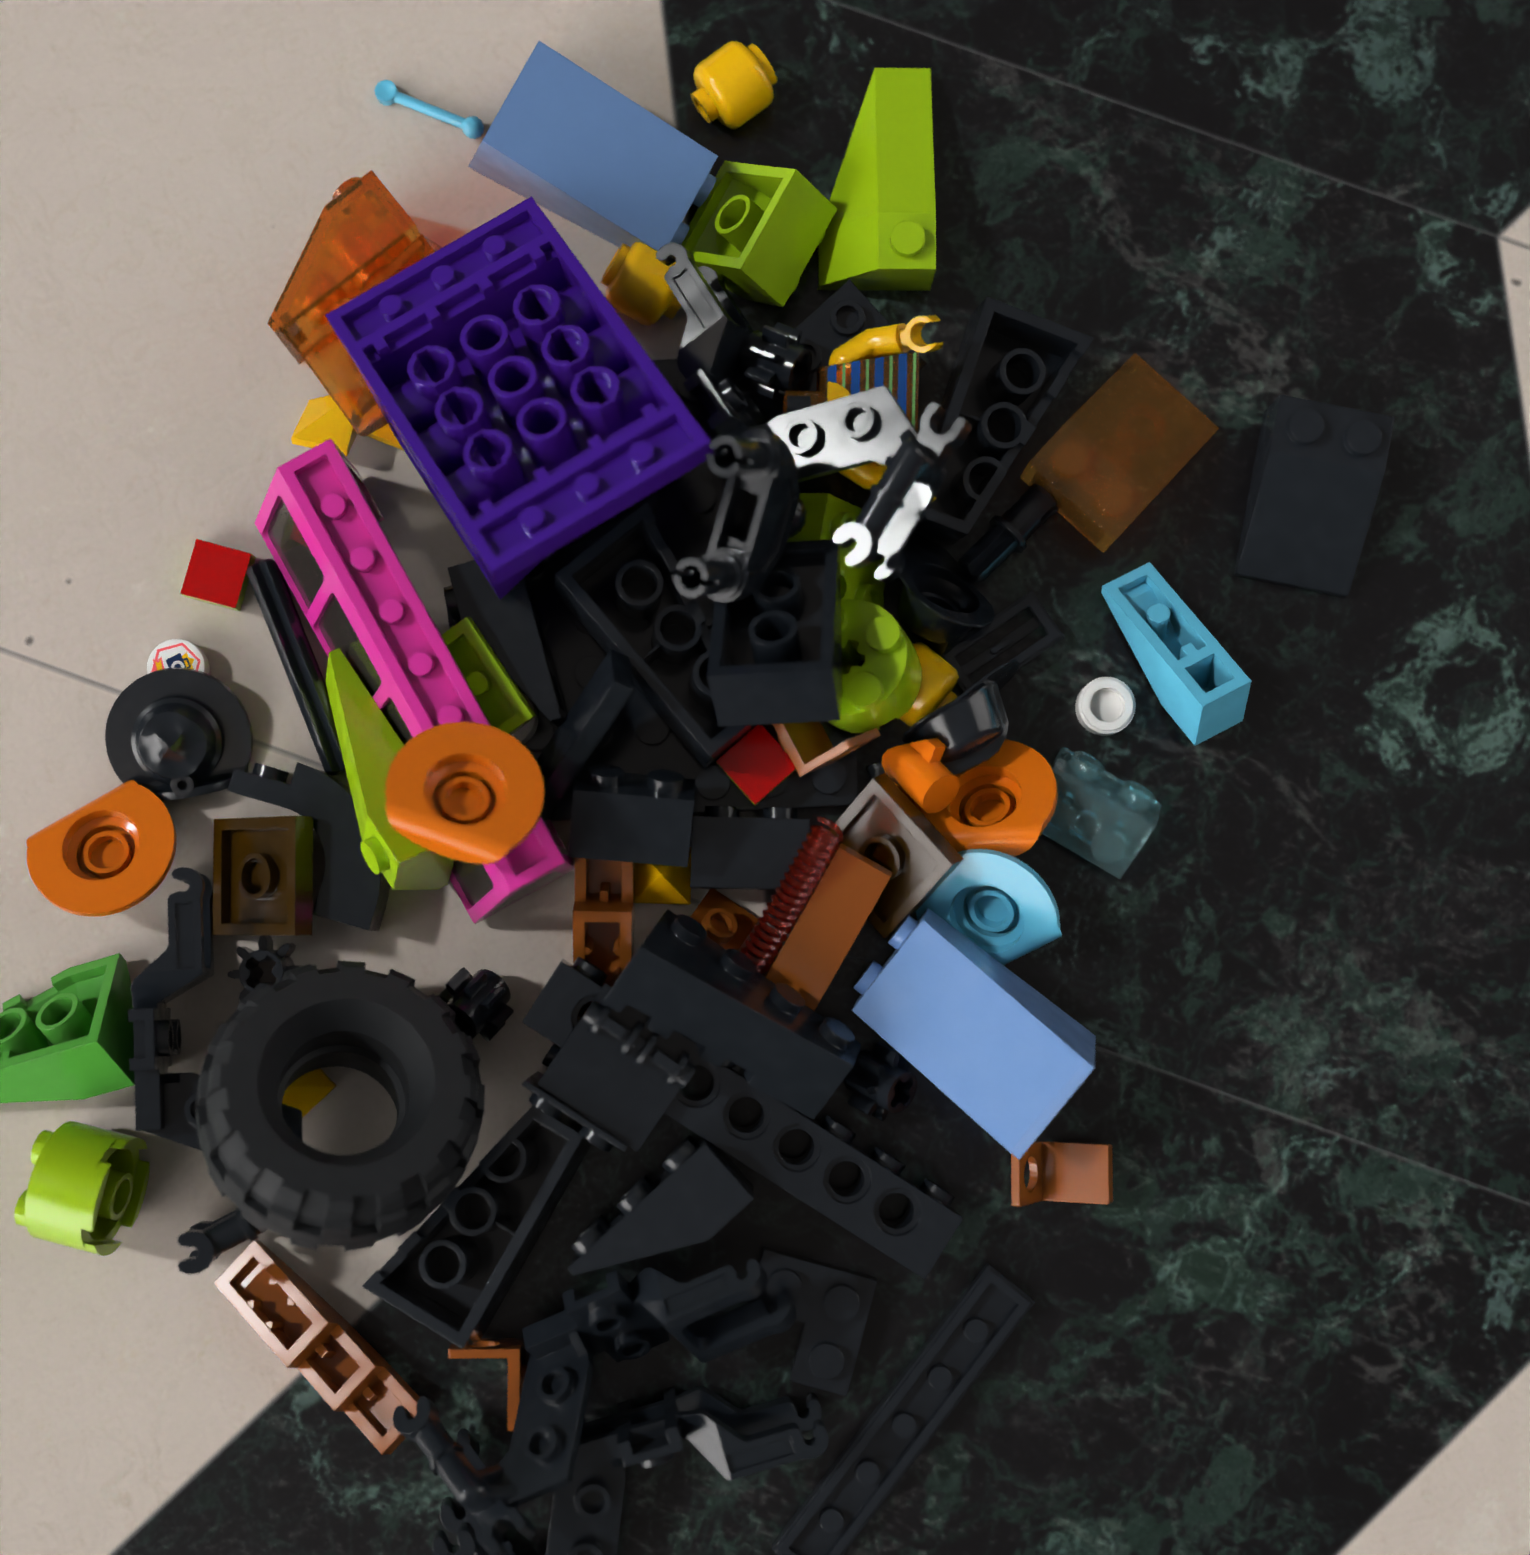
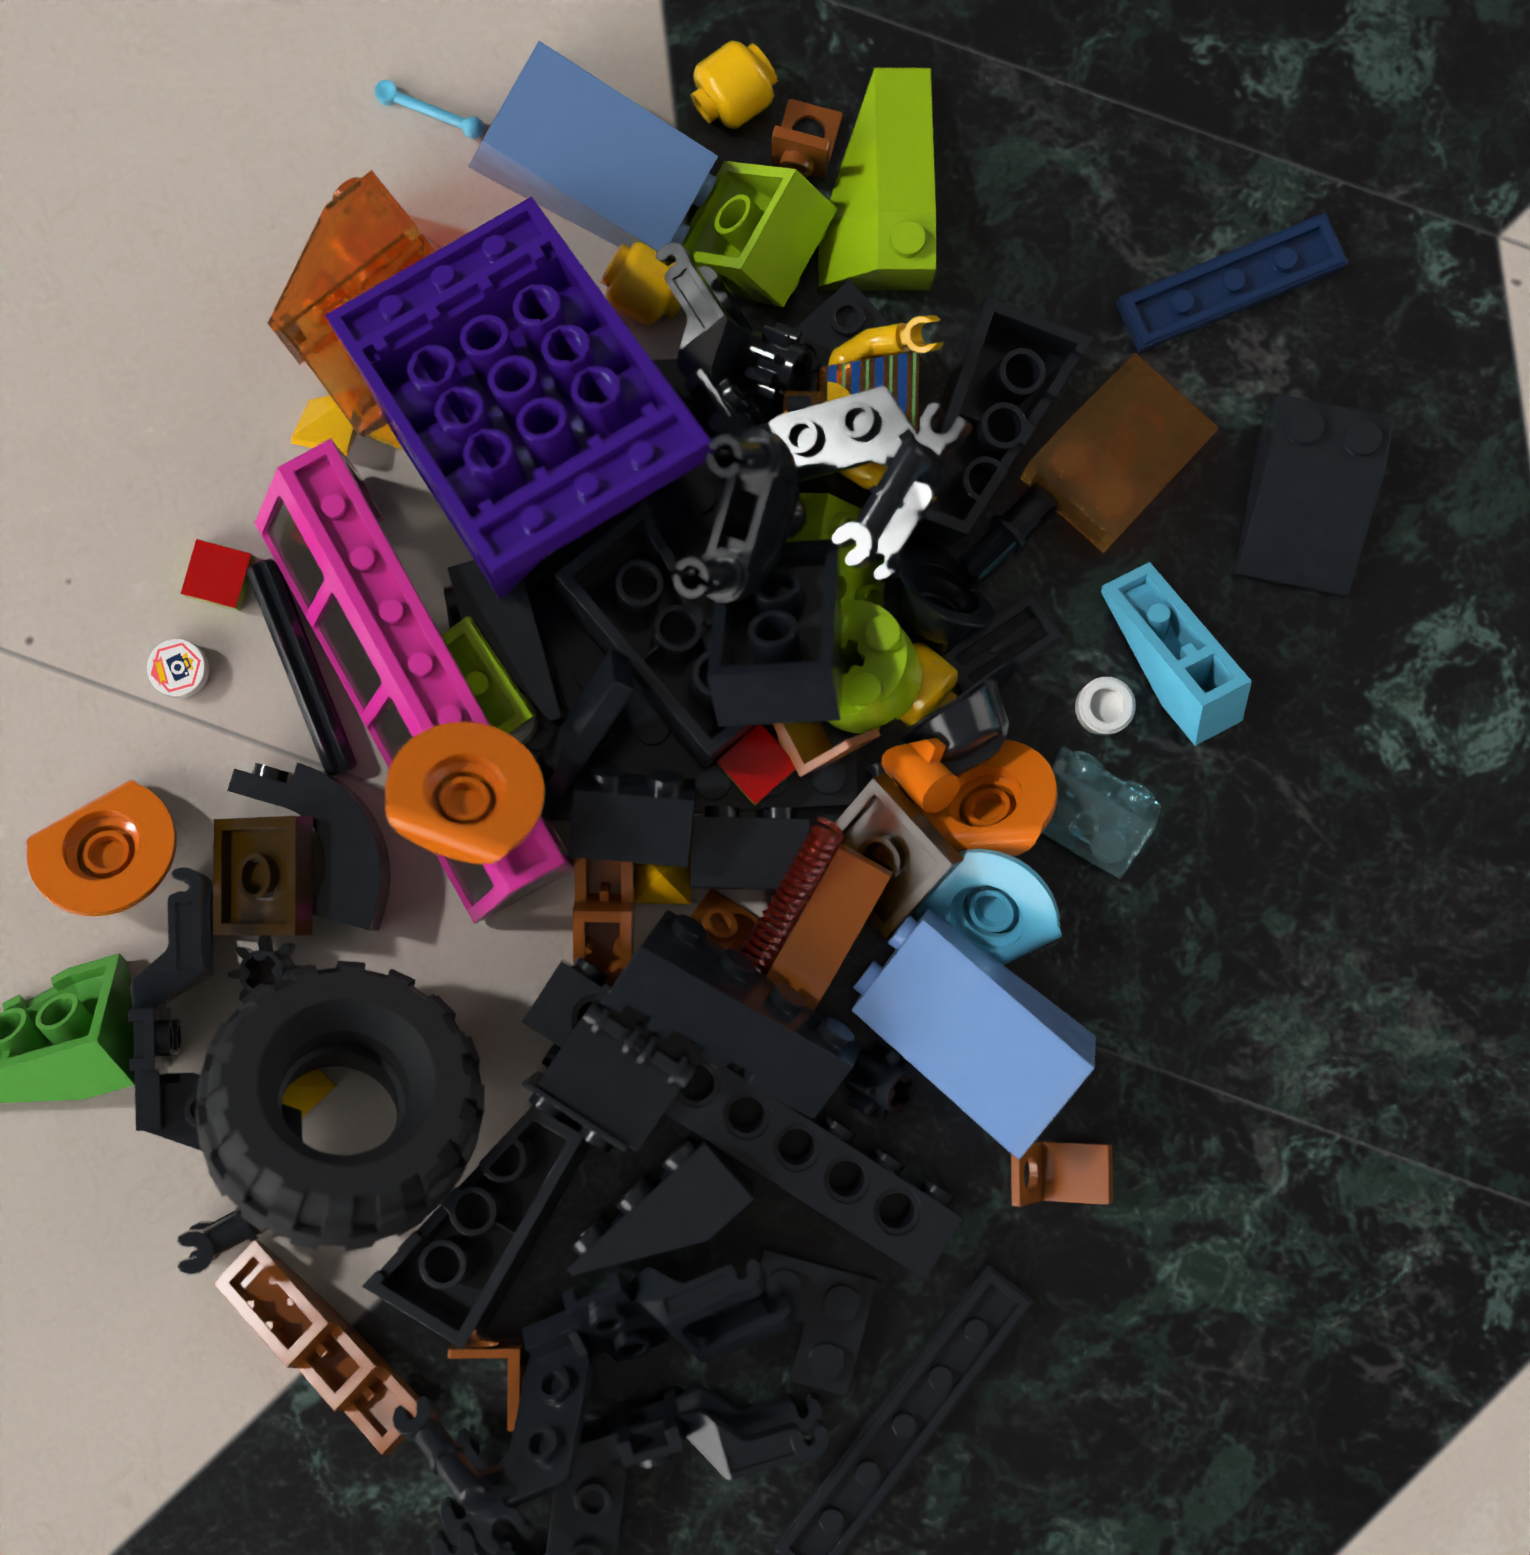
lime brick [14,1121,150,1256] -> none
black hat [105,668,253,802] -> none
lime wedge [325,648,455,890] -> none
black gear [438,967,514,1042] -> none
none -> dark orange bracket [771,99,842,179]
none -> dark blue tile [1116,212,1348,354]

